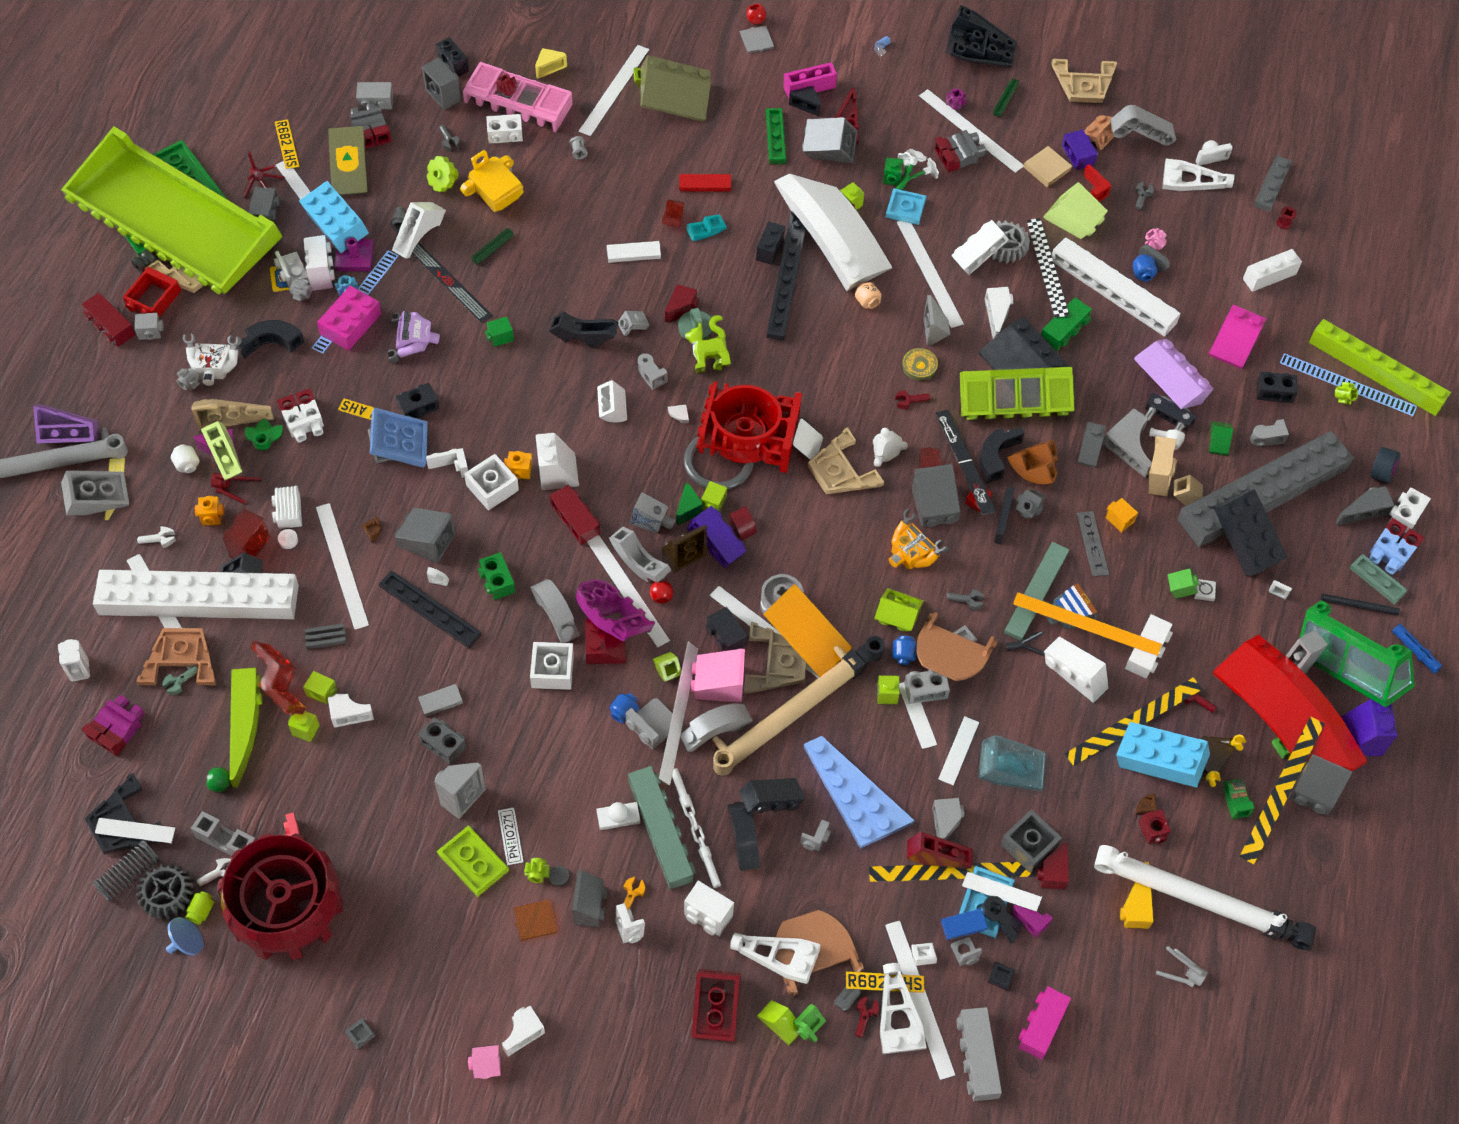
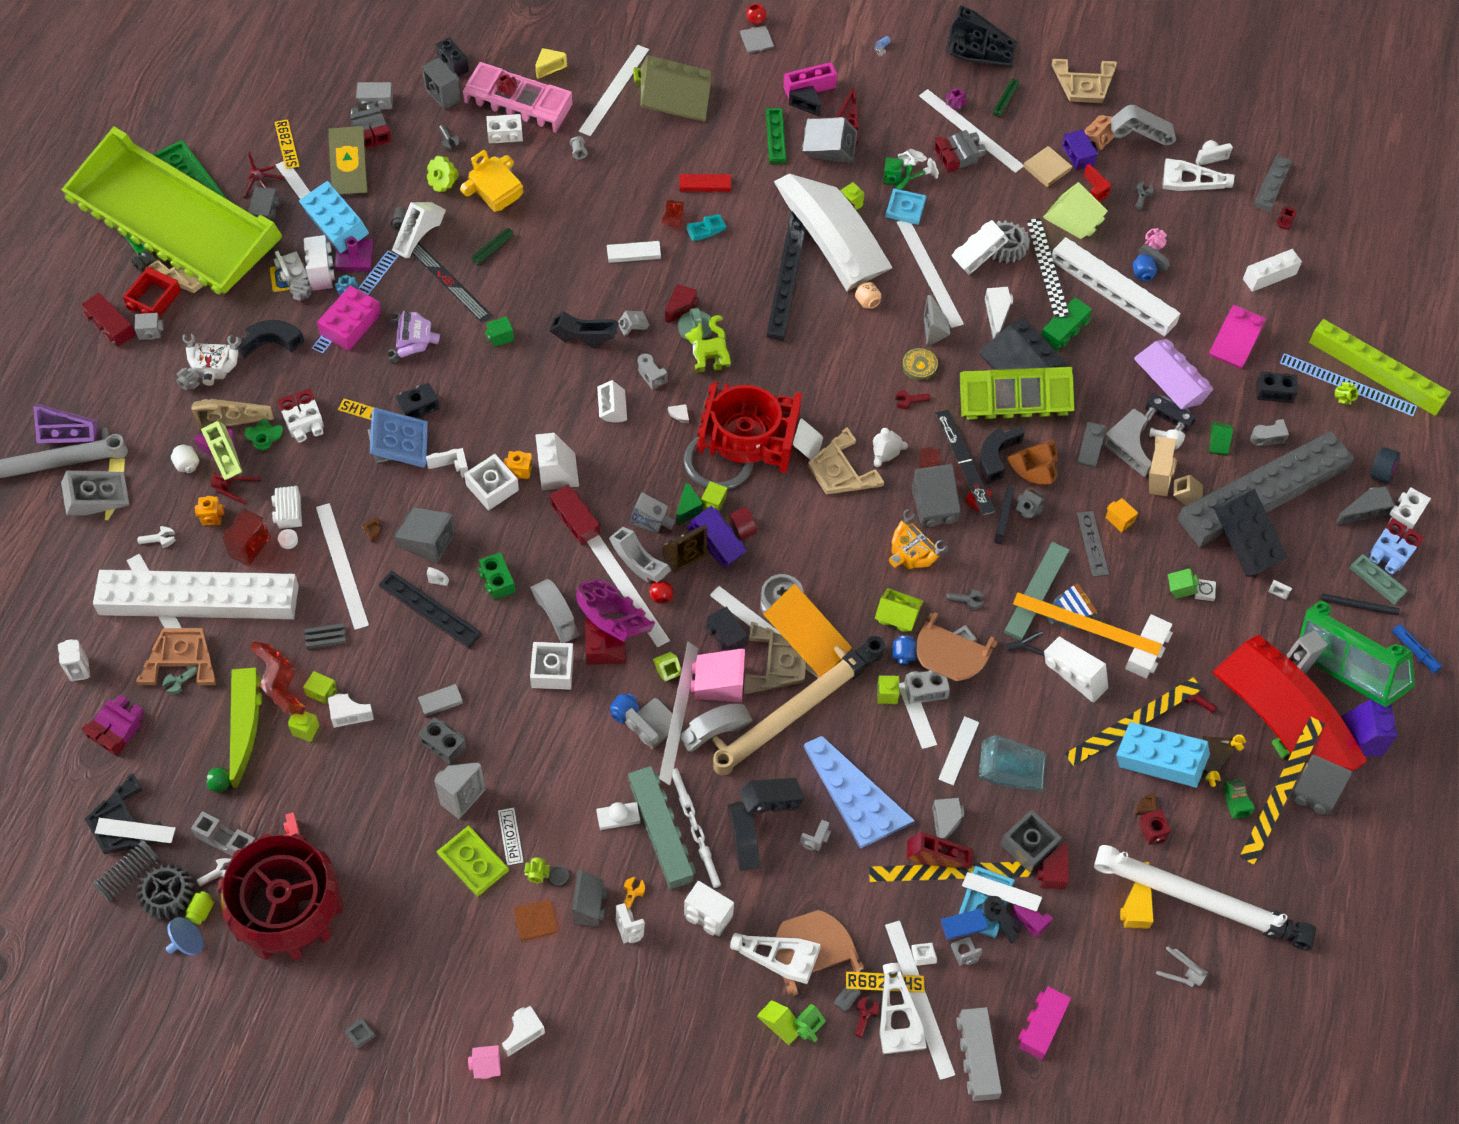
black slope [221,553,263,573] -> none
dark red slope [691,969,741,1042] -> none
black brick [756,221,785,265] -> none
black tile [987,962,1015,991] -> none

